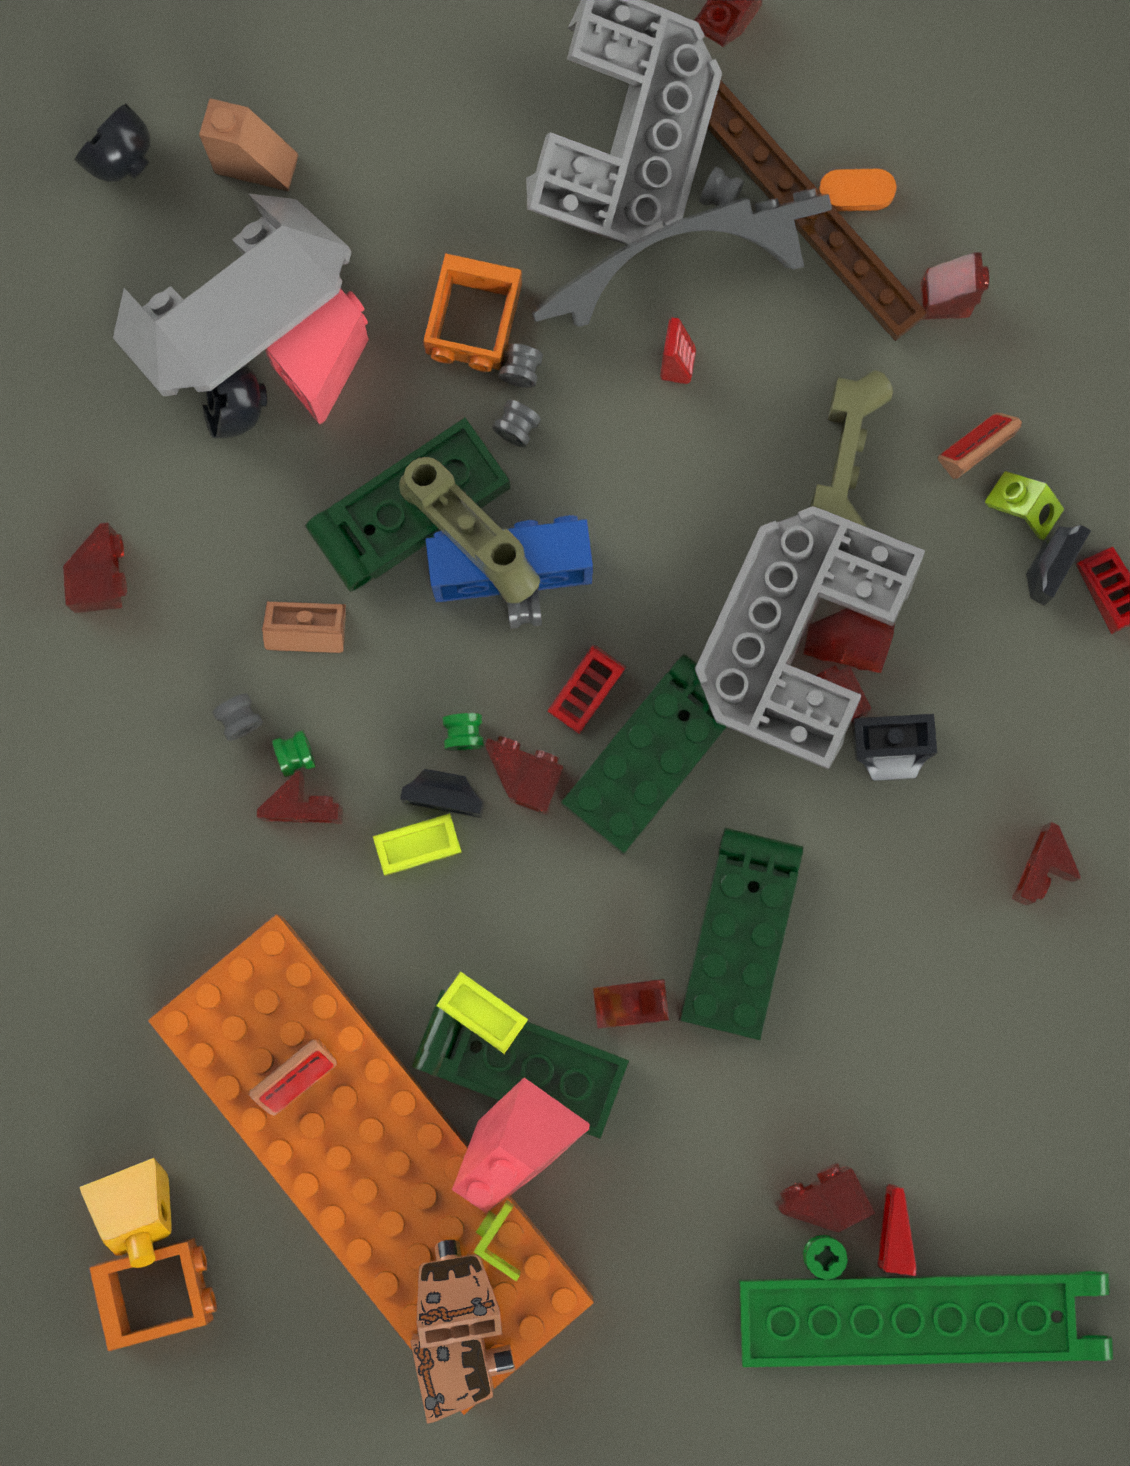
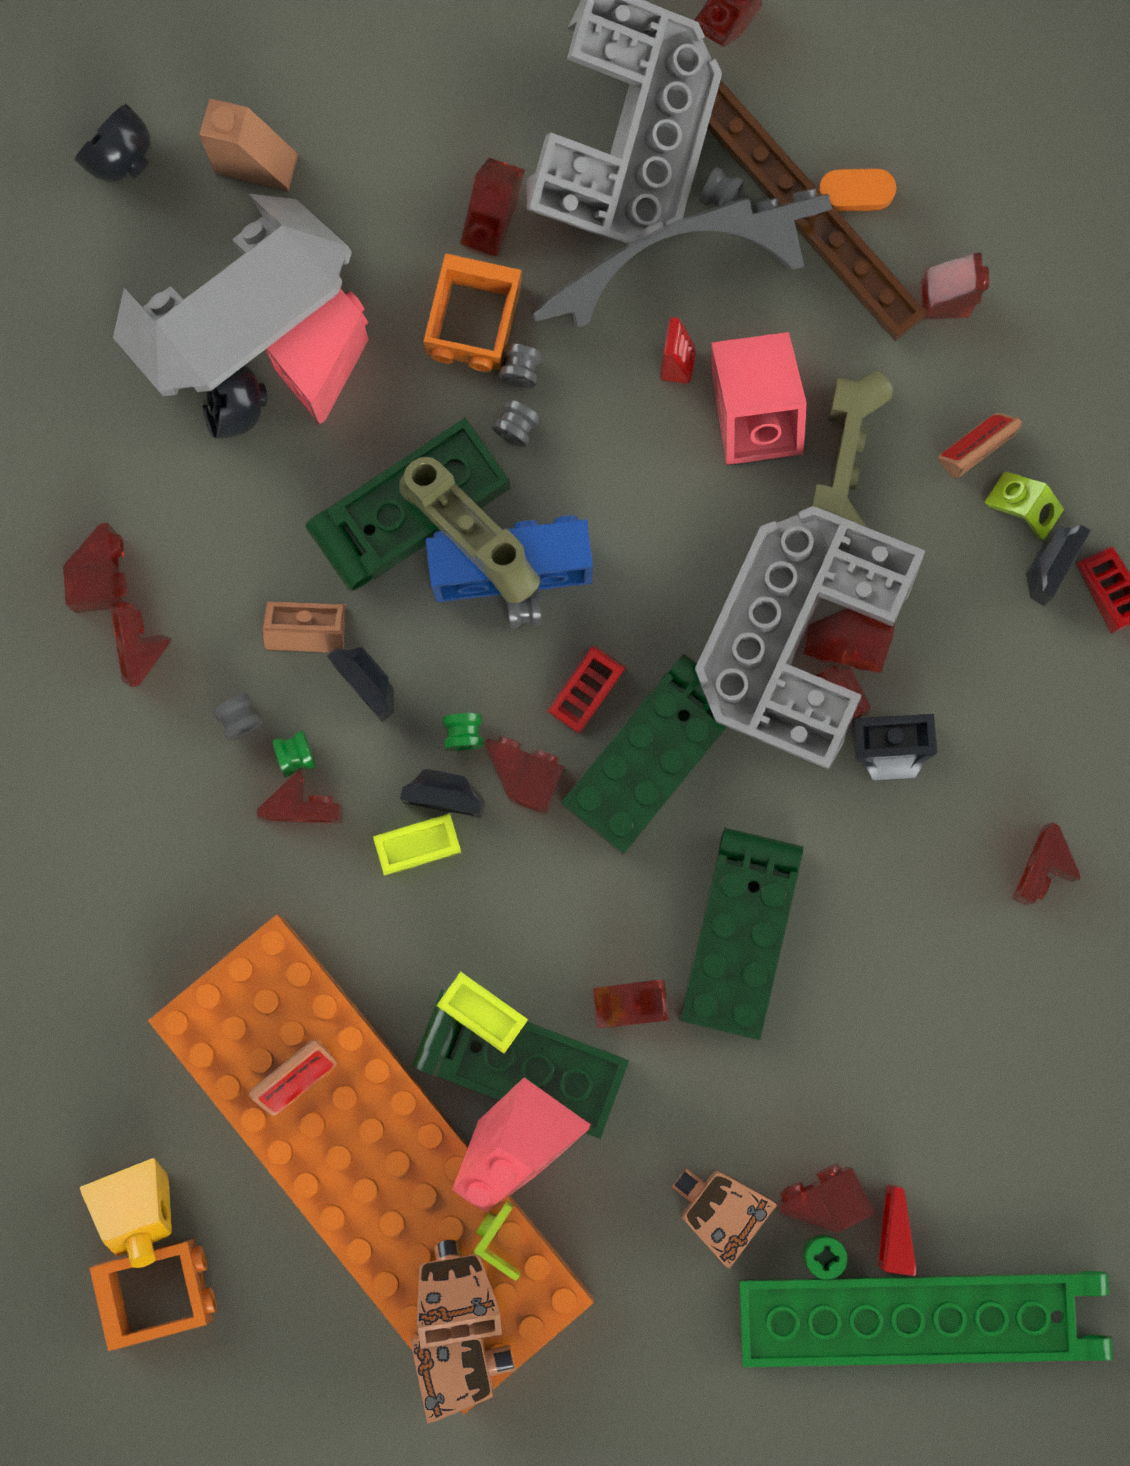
none -> clear red slope [109,601,171,687]
none -> black slope [327,647,394,722]
none -> clear red slope [460,158,525,256]
none -> torso [672,1168,777,1269]
none -> coral slope [711,332,807,465]

